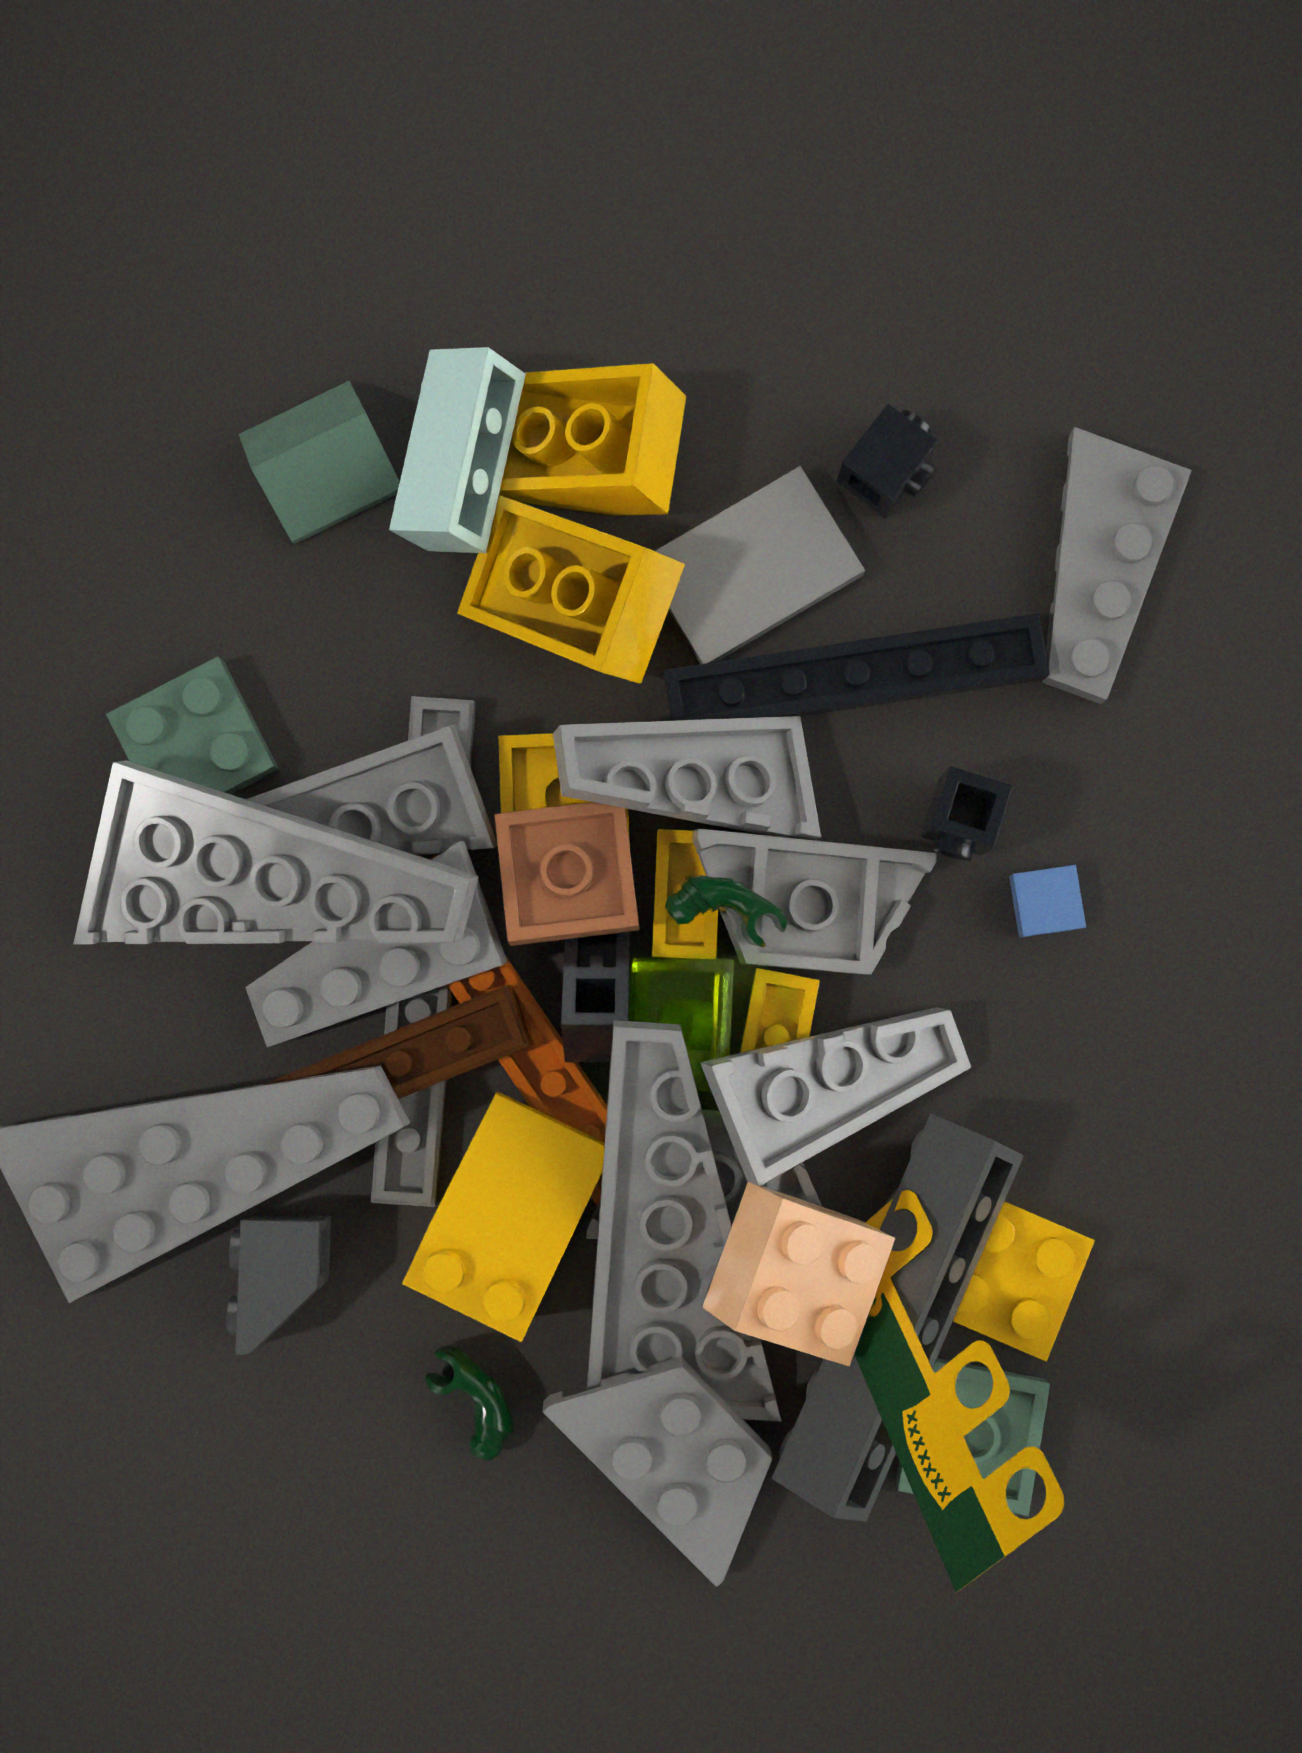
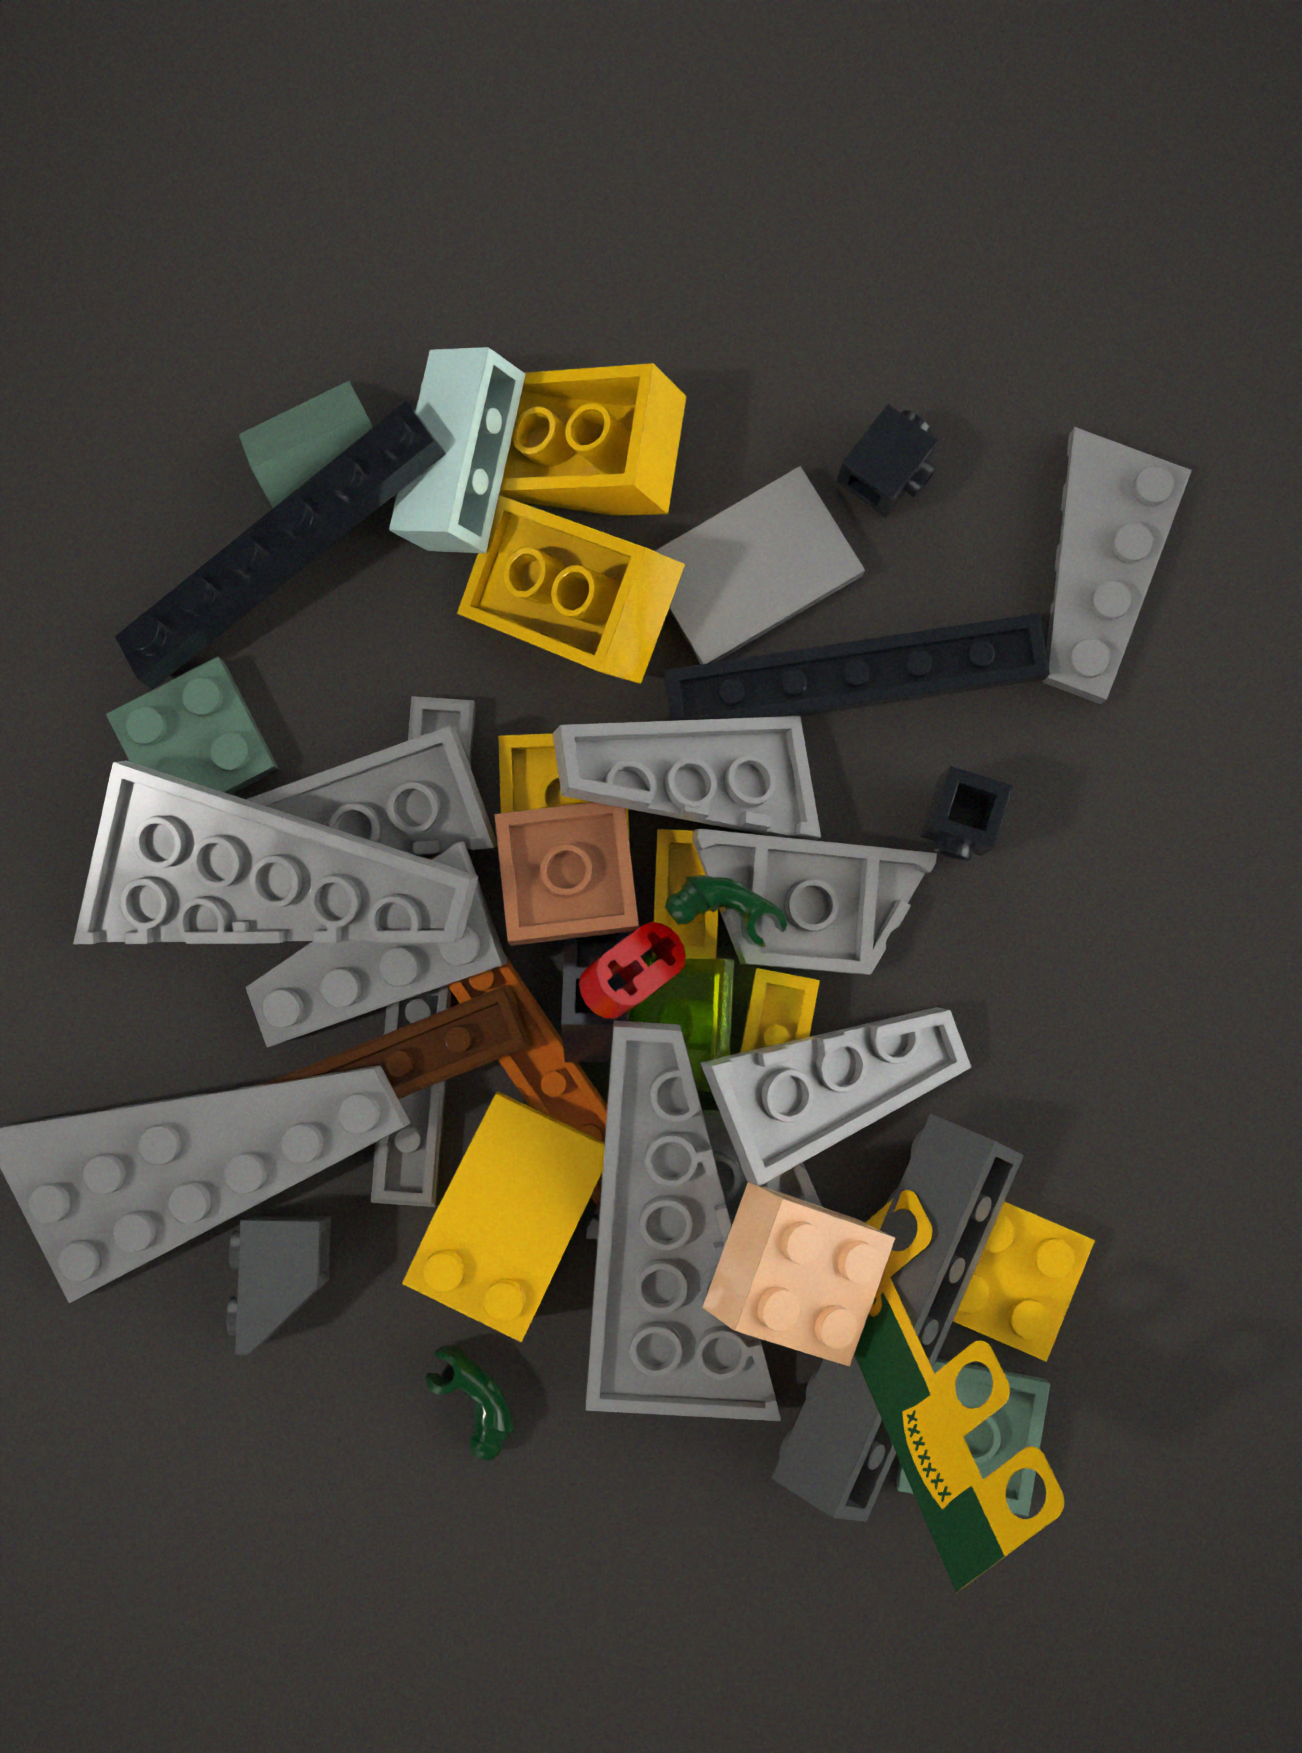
light grey wing [543,1357,772,1587] -> none
medium blue tile [1009,865,1086,938] -> none
none -> black plate [115,401,446,689]
none -> red beam [579,922,686,1019]

